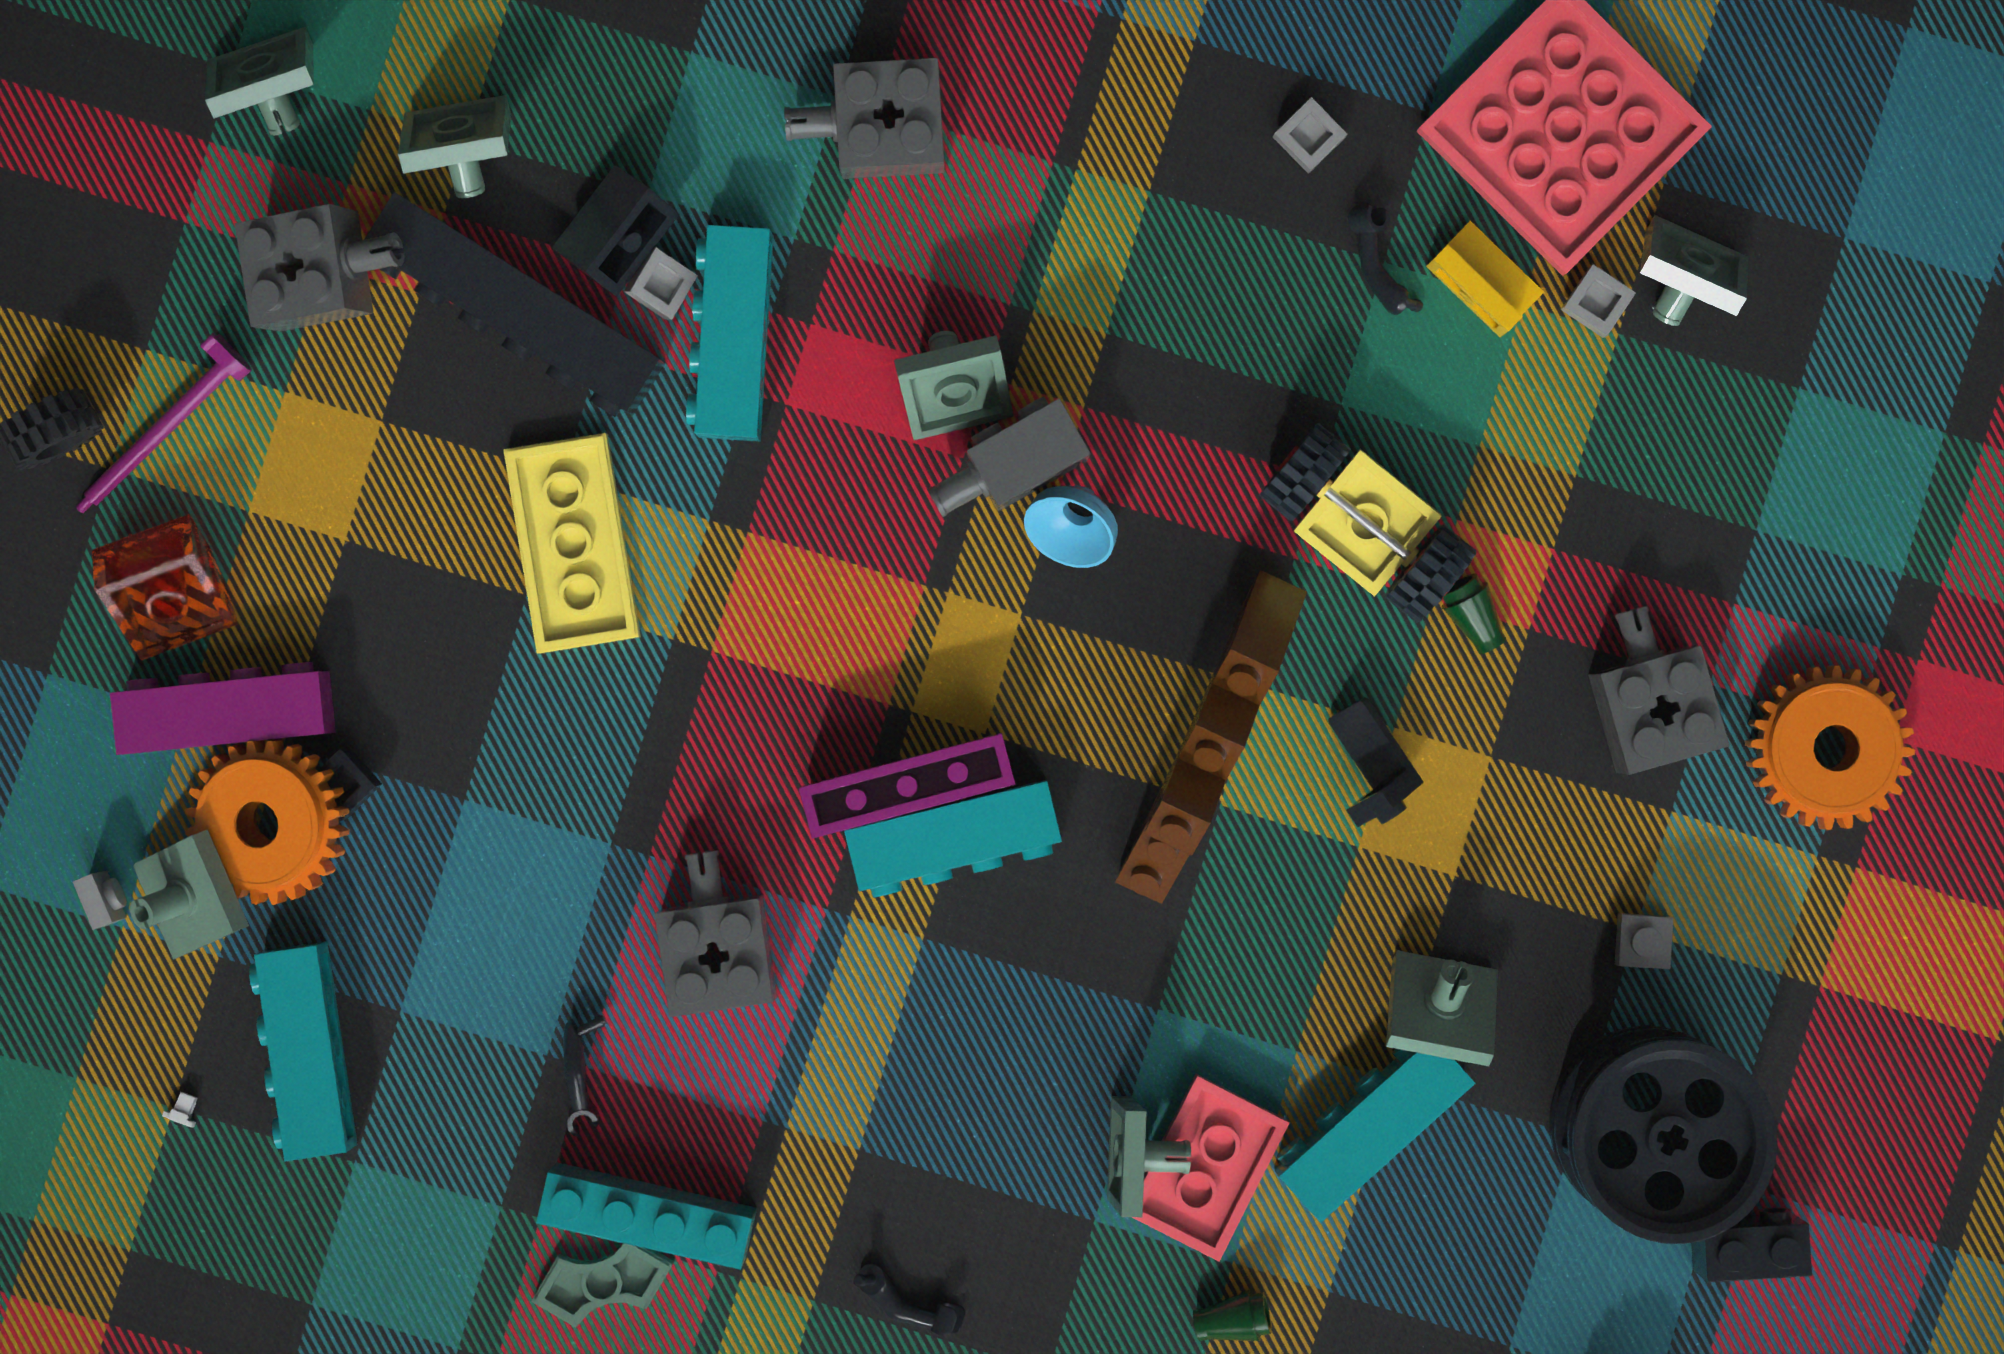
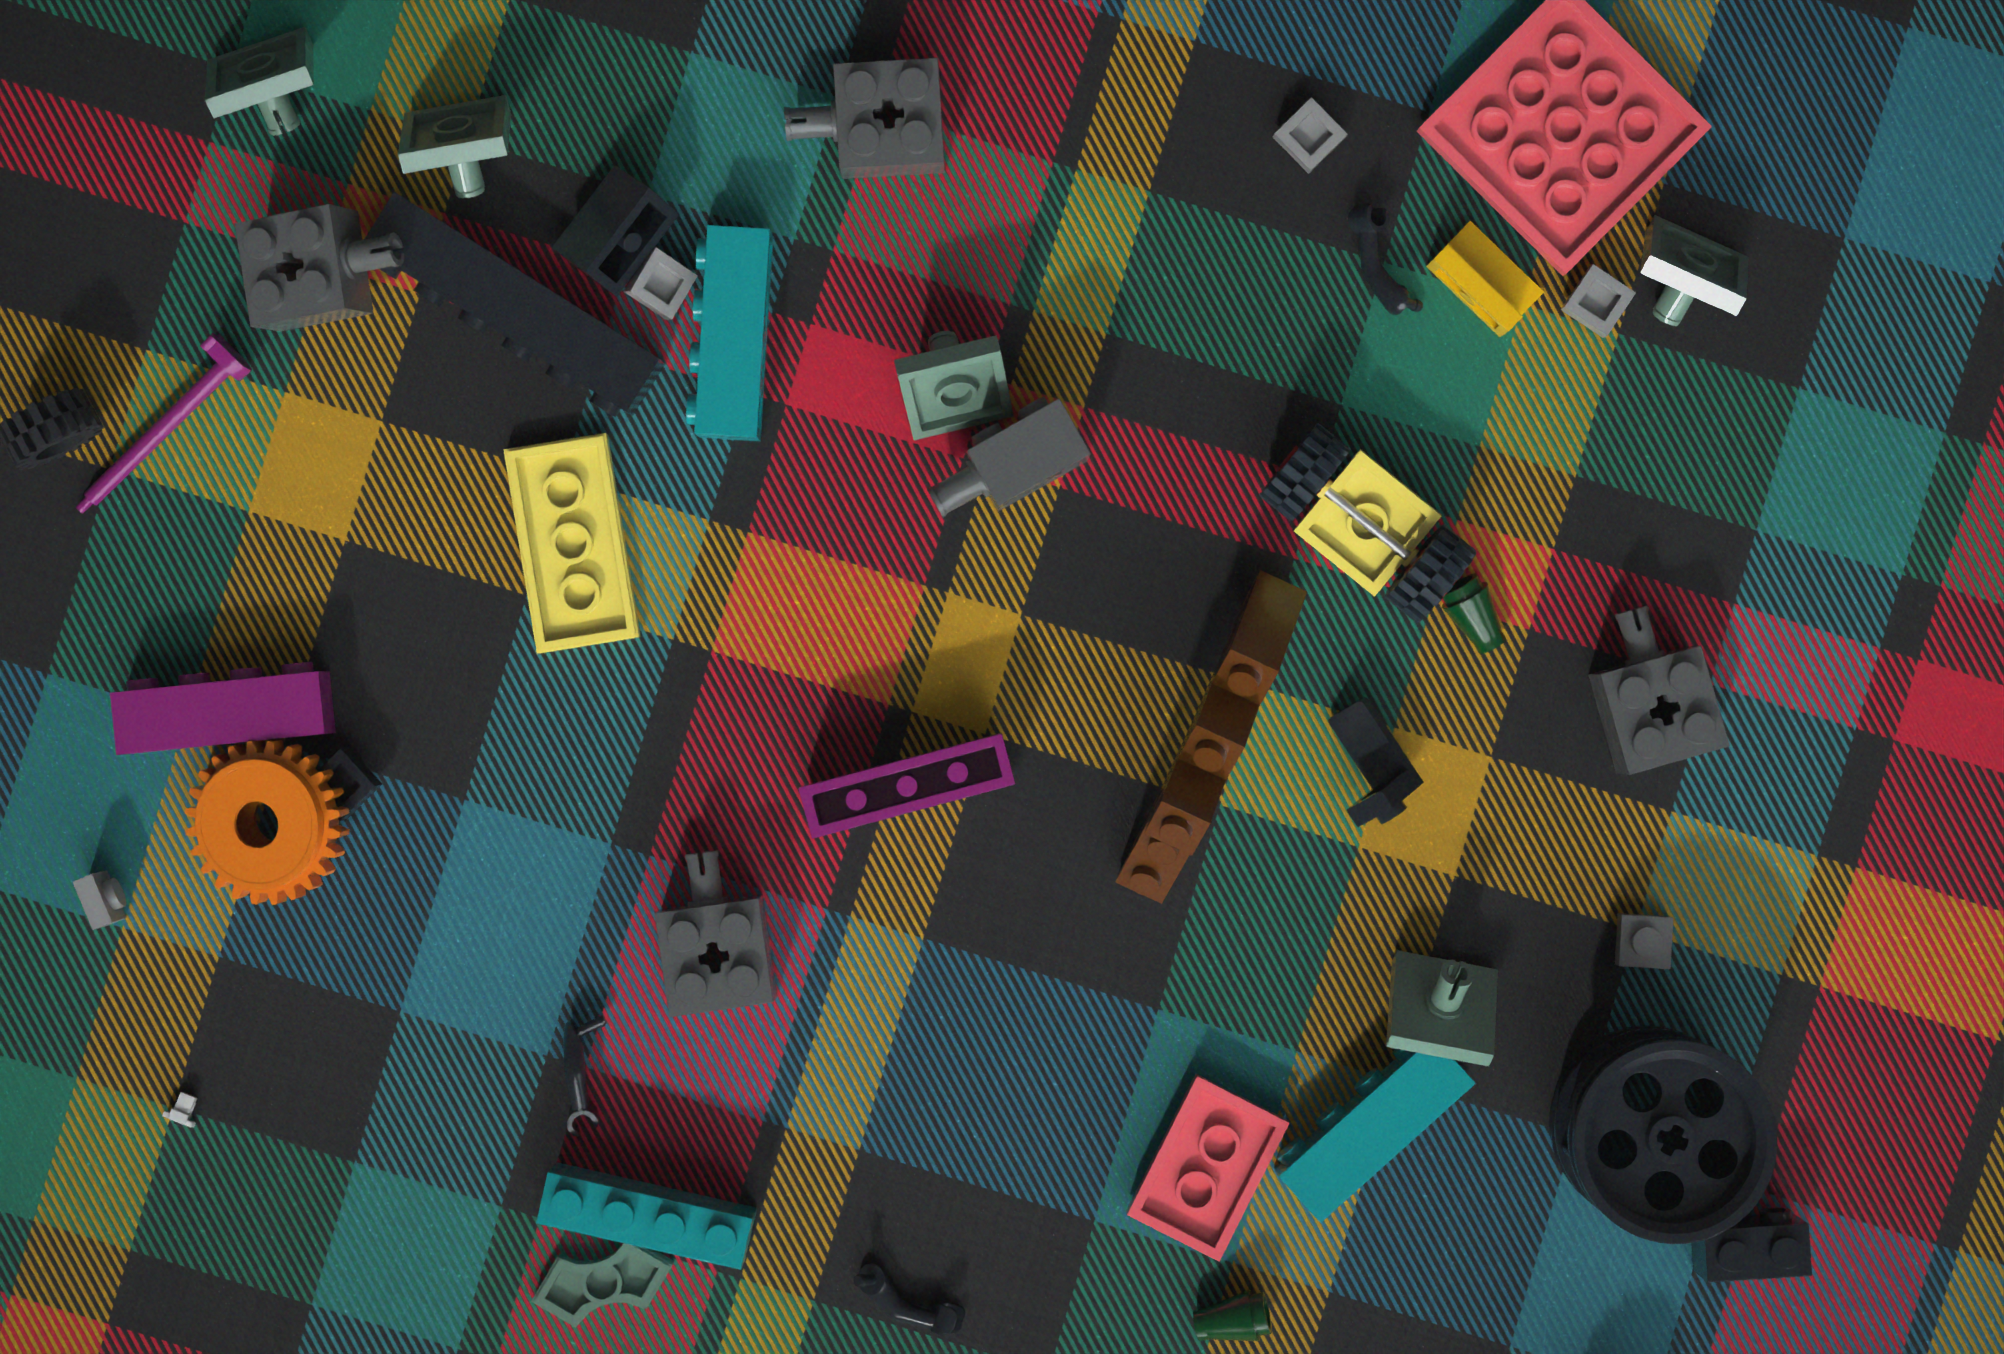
clear red slope [92,514,238,660] -> none
sand green tile [130,830,249,960] -> none
teal brick [249,941,358,1162] -> none
teal brick [844,780,1062,898] -> none
medium azure piece [1024,485,1118,568] -> none
sand green tile [1107,1096,1191,1218] -> none
orange gear [1745,666,1915,830] -> none

